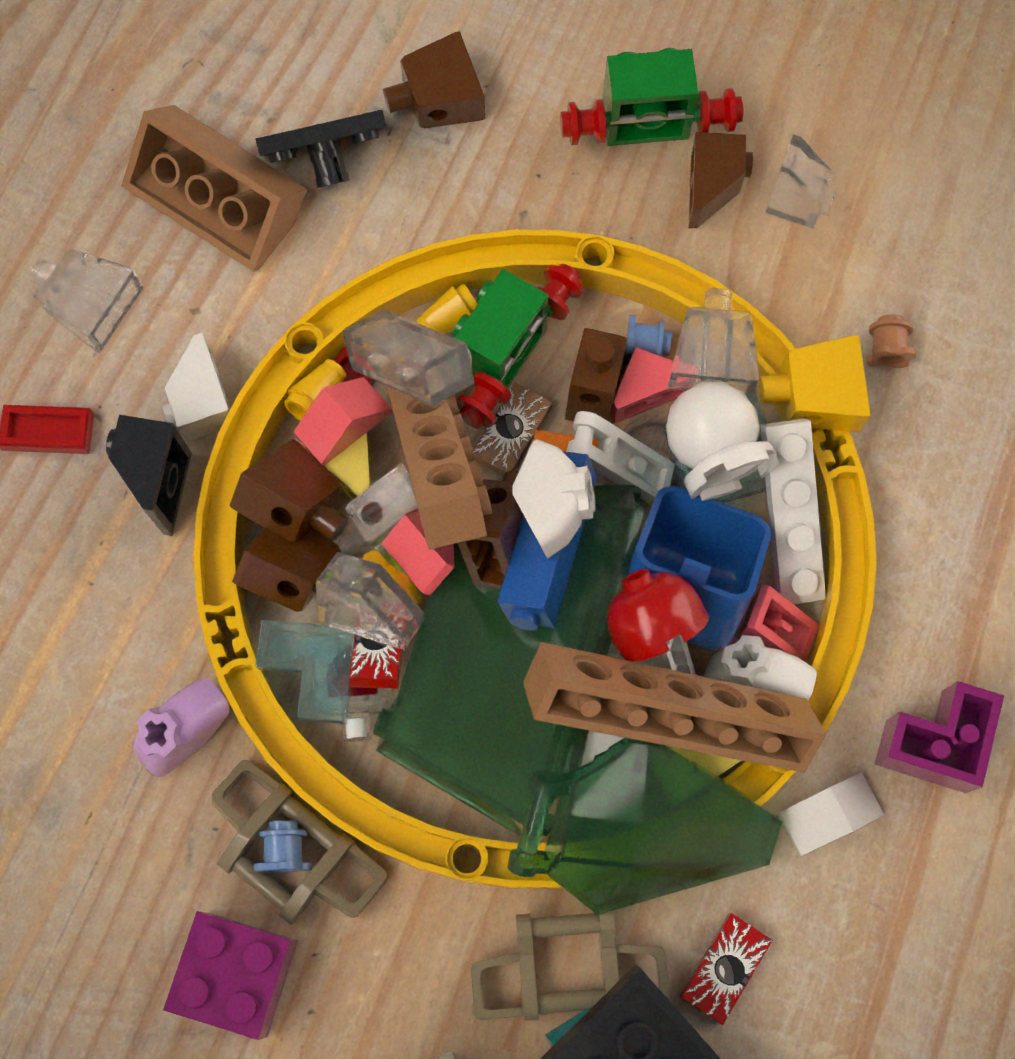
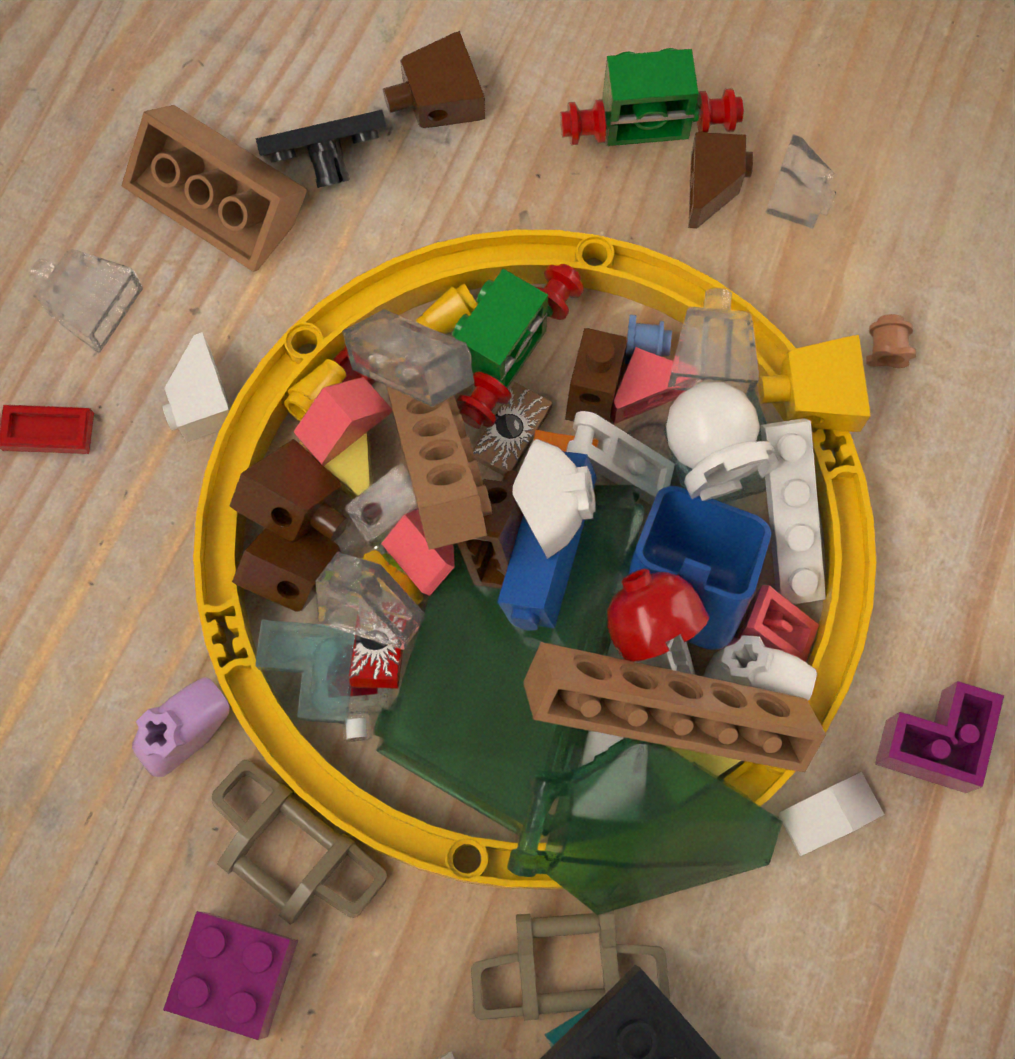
black slope [106,414,192,536] -> none
medium blue brick [254,821,311,873] -> none
tile [679,913,773,1025] -> none

